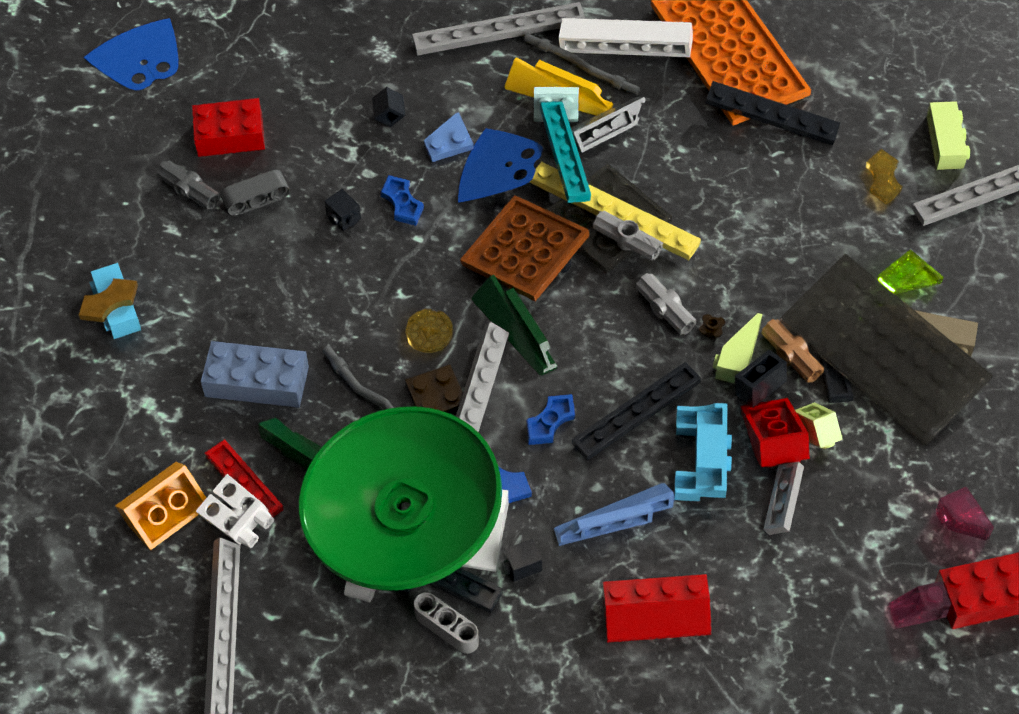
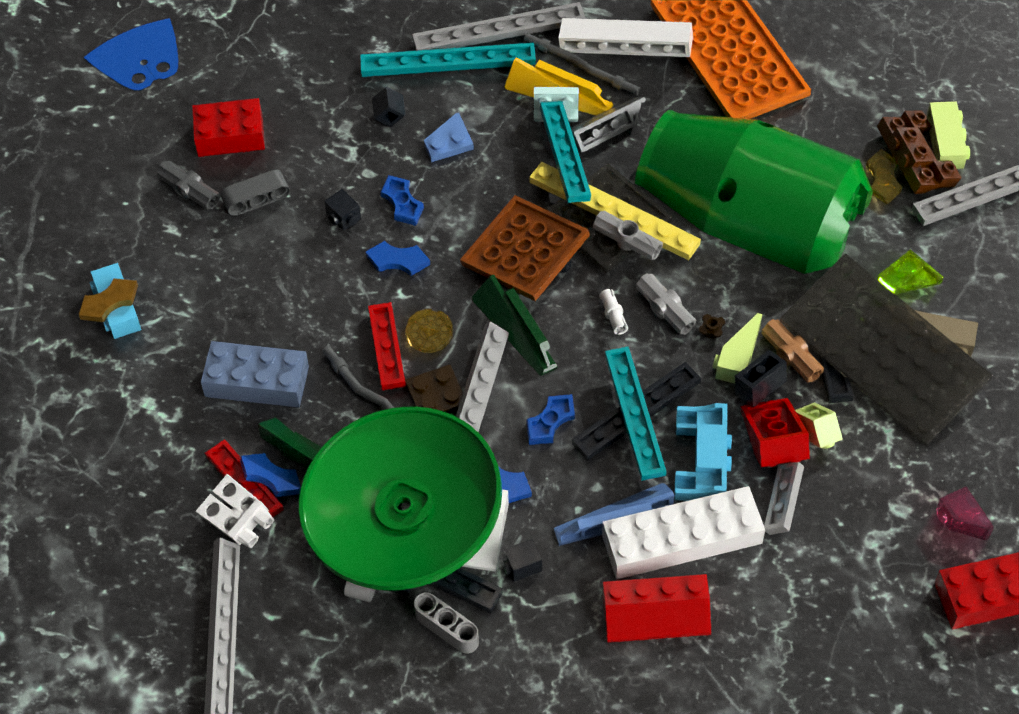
light orange slope [115,462,211,550] -> none
blue piece [458,128,543,203] -> none
black plate [705,81,840,145] -> none
clear pink slope [888,581,951,629] -> none
none -> blue tile [240,453,301,497]
none -> teal plate [360,43,536,77]
none -> blue tile [366,241,430,276]
none -> red plate [368,302,406,390]
none -> white pin [599,289,628,335]
none -> white brick [602,486,765,580]
none -> teal plate [605,346,666,481]
none -> green cylinder [635,110,873,274]
none -> reddish brown bracket [877,110,962,194]

